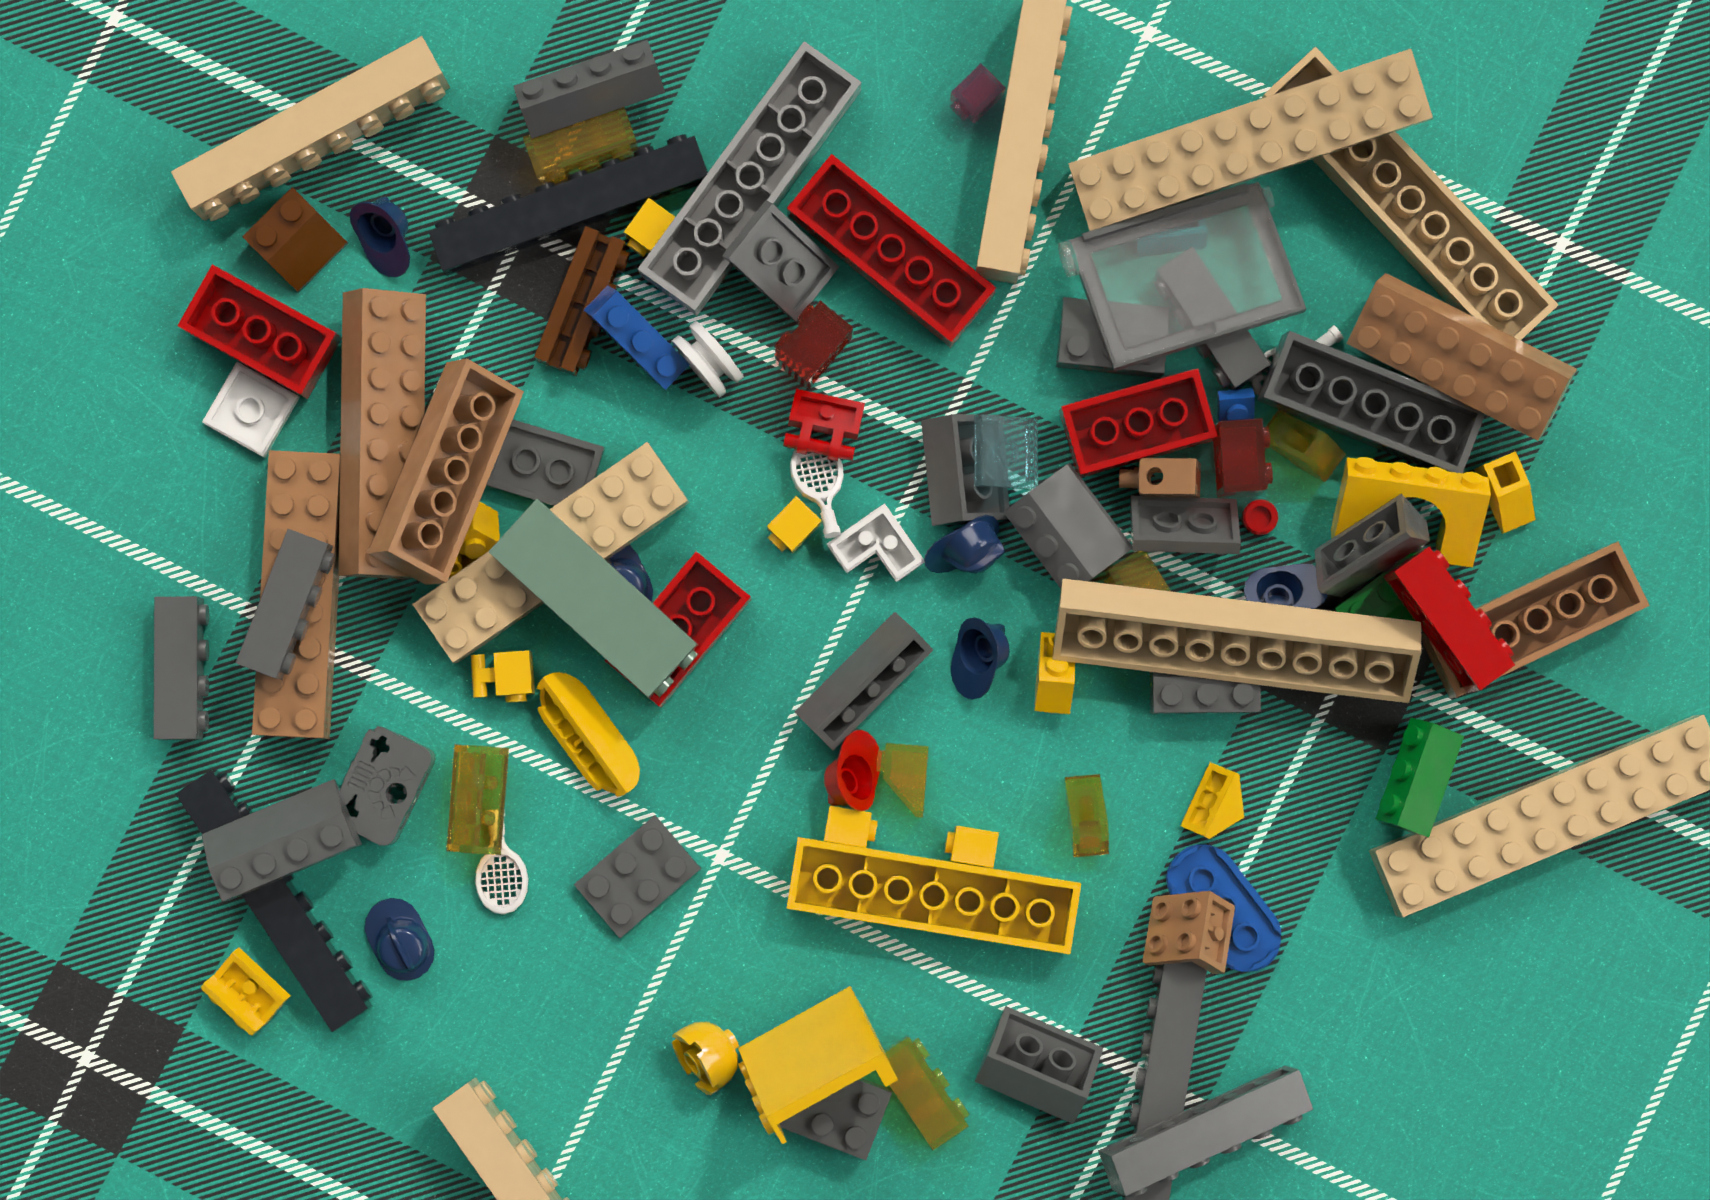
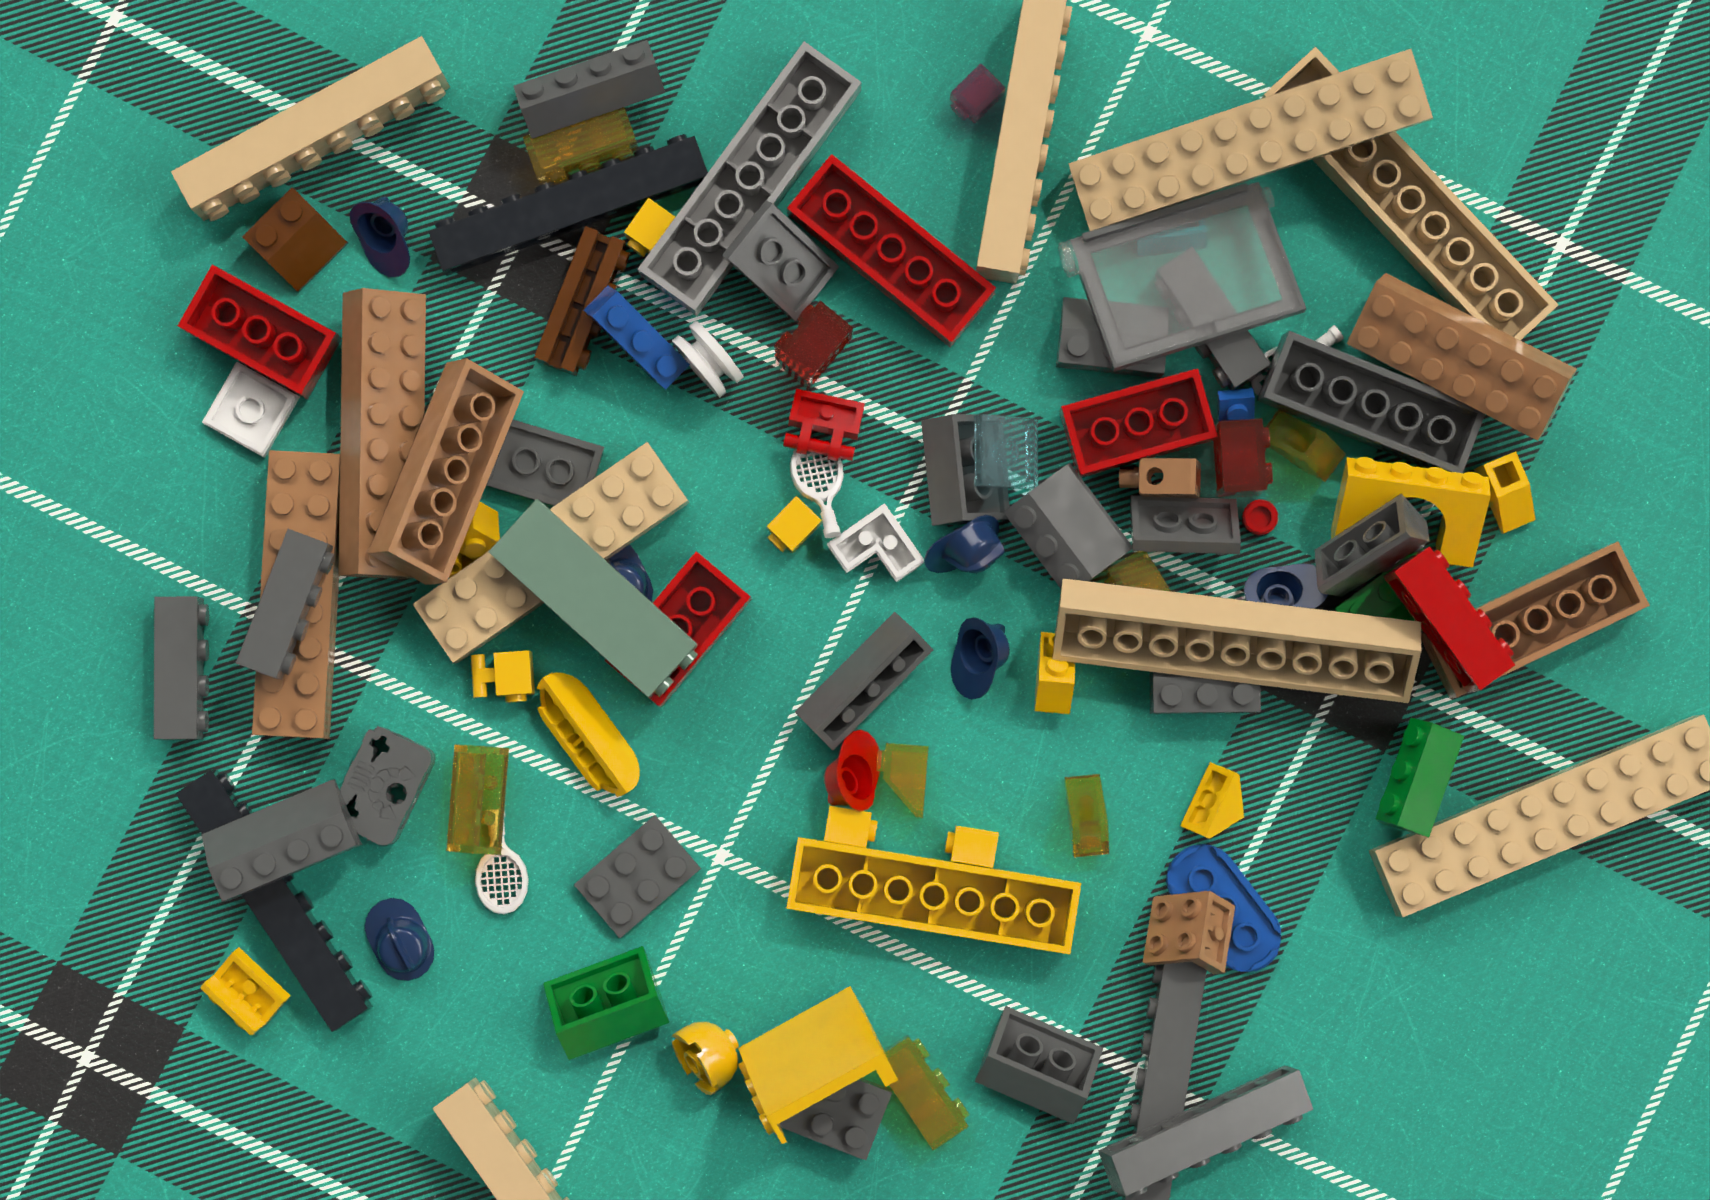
none -> green slope [543,946,670,1060]

